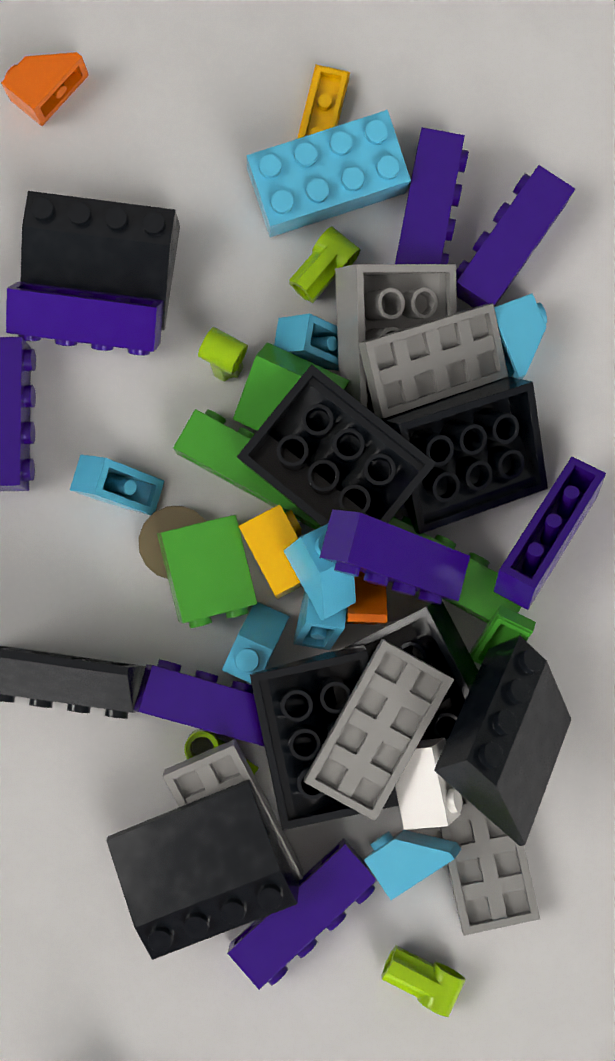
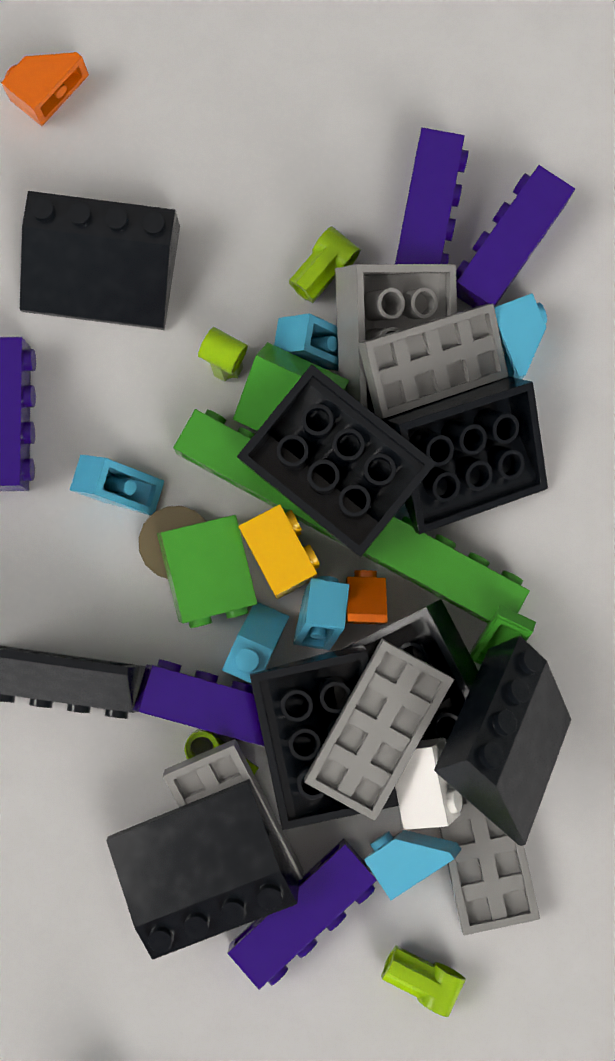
dark purple brick [6,282,164,356] -> none
medium azure brick [246,110,411,237] -> none
medium azure slope [283,523,356,621] -> none
yellow tile [297,64,350,139] -> none
dark purple brick [319,509,470,605] -> none
dark purple brick [493,456,606,610] -> none

